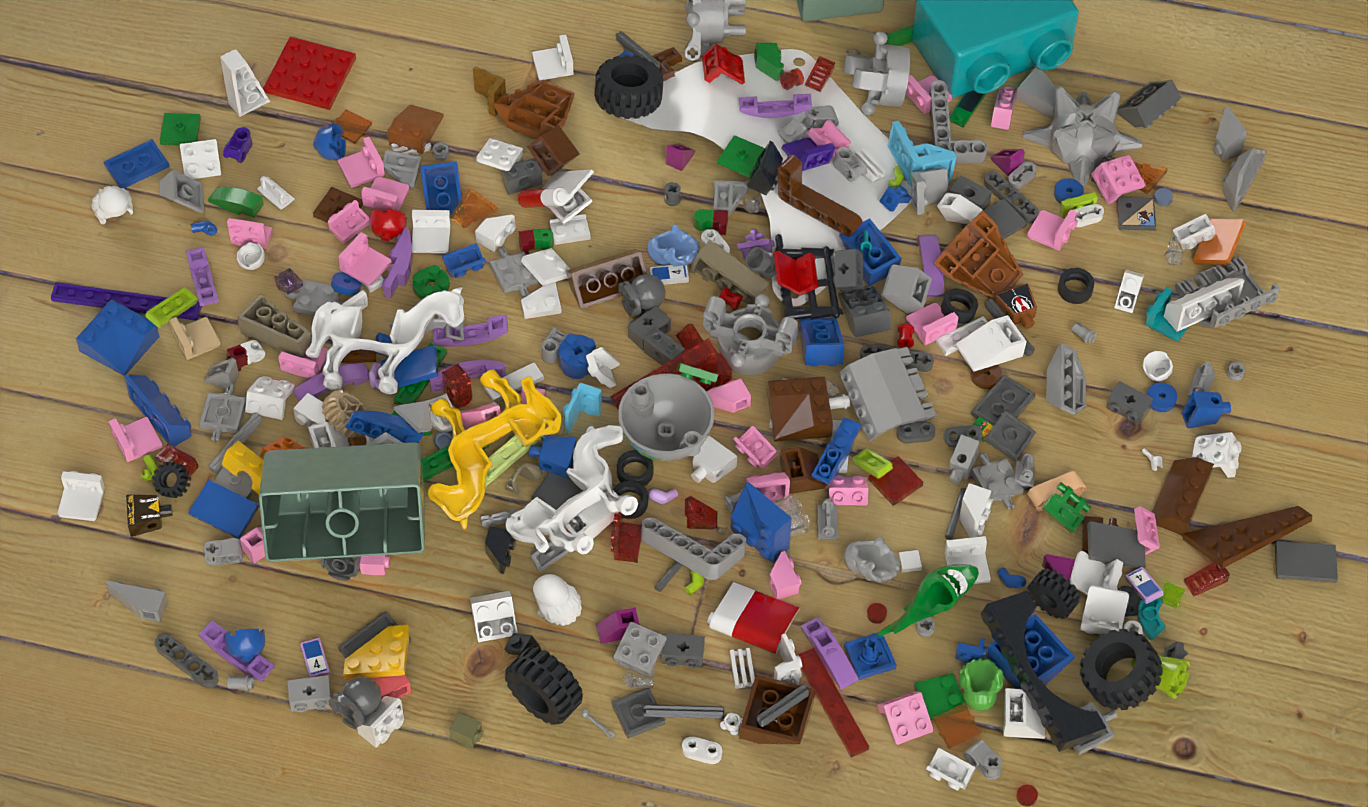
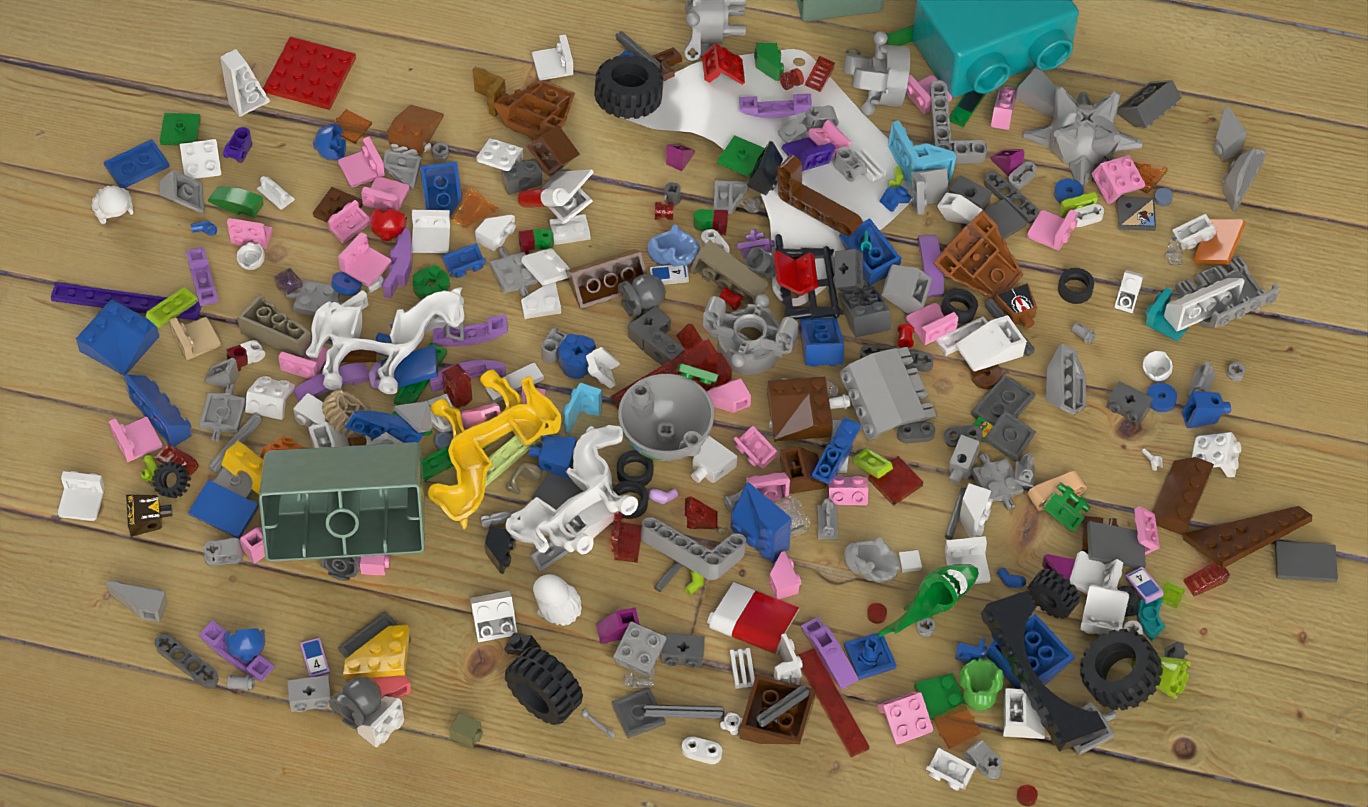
none -> clear red wheel [655,201,674,220]

